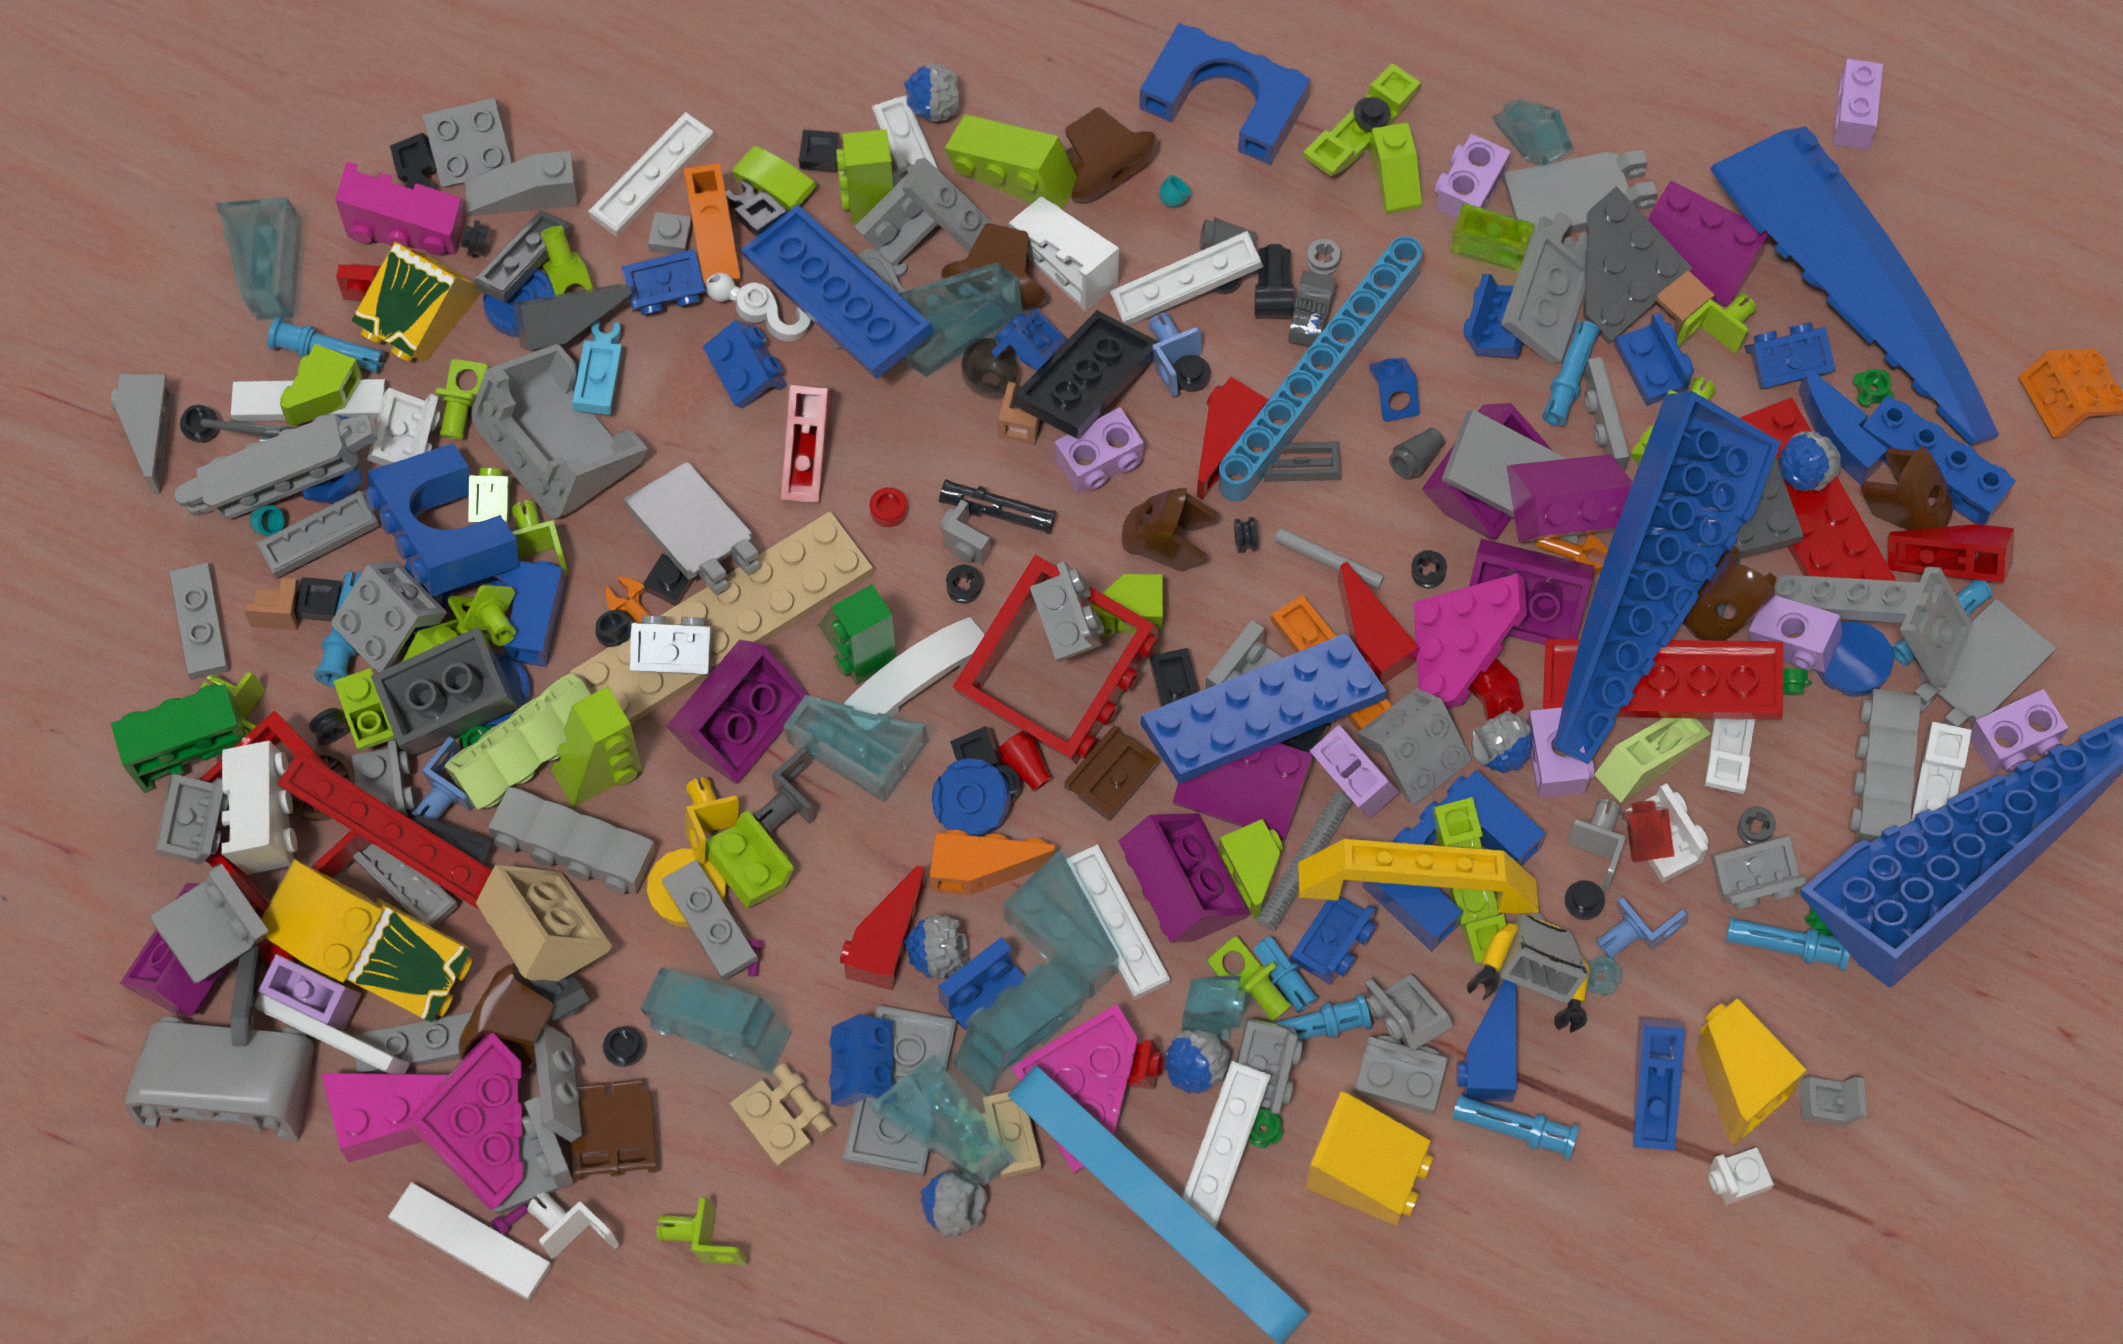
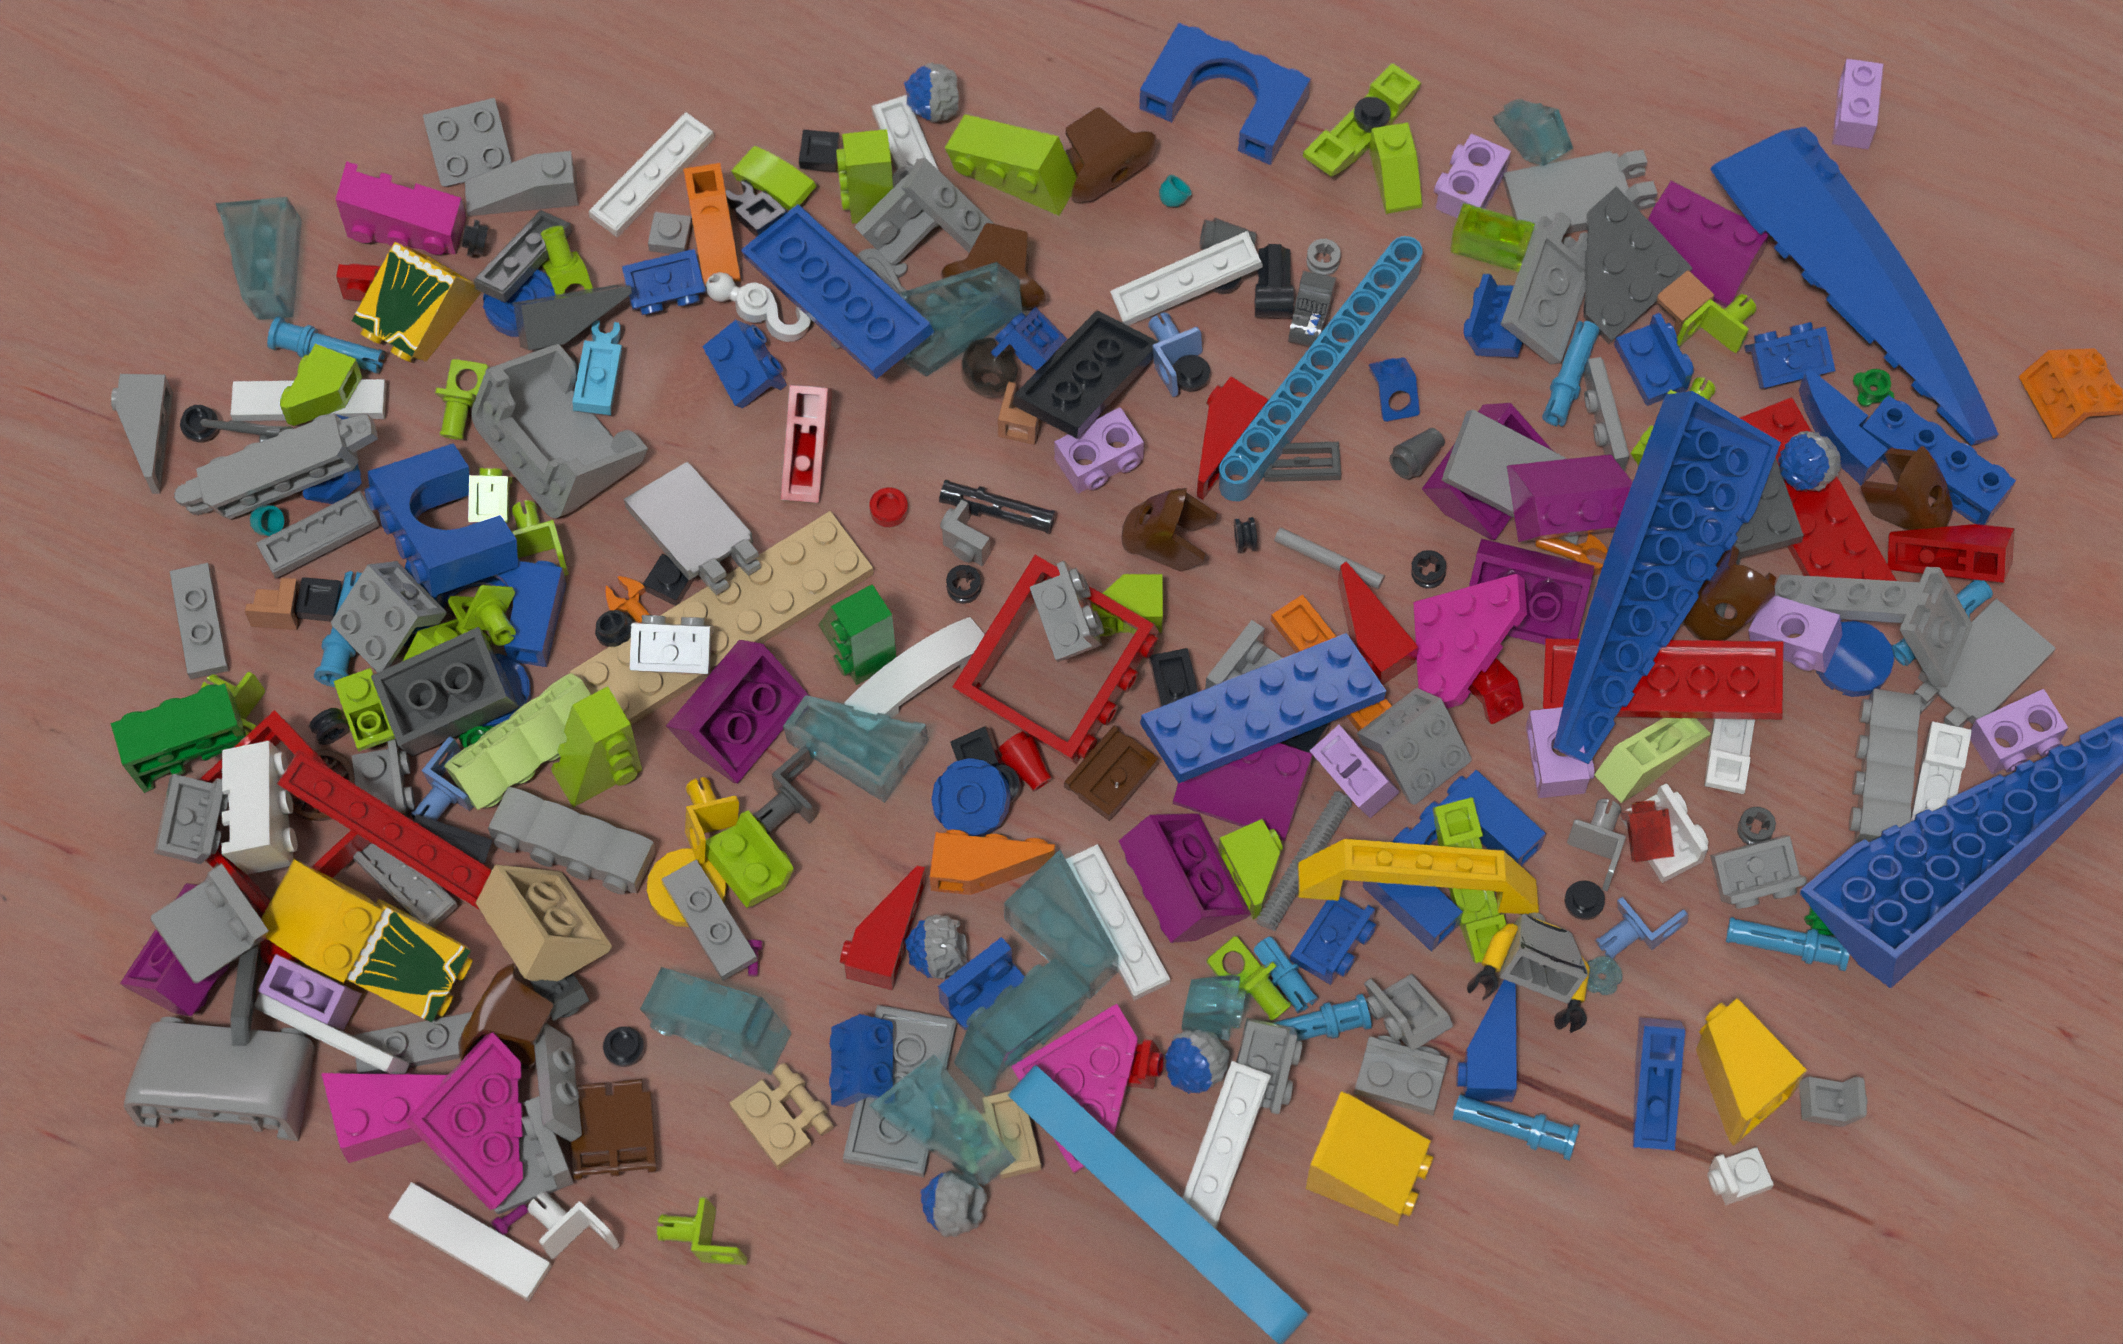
white bracket [367,388,440,466] -> none
black plate [390,133,438,190] -> none
white wedge [1009,196,1119,312] -> none
green plate [1249,1109,1283,1148] -> none
light grey piece [1471,710,1533,774] -> none
green plate [1783,668,1812,696] -> none

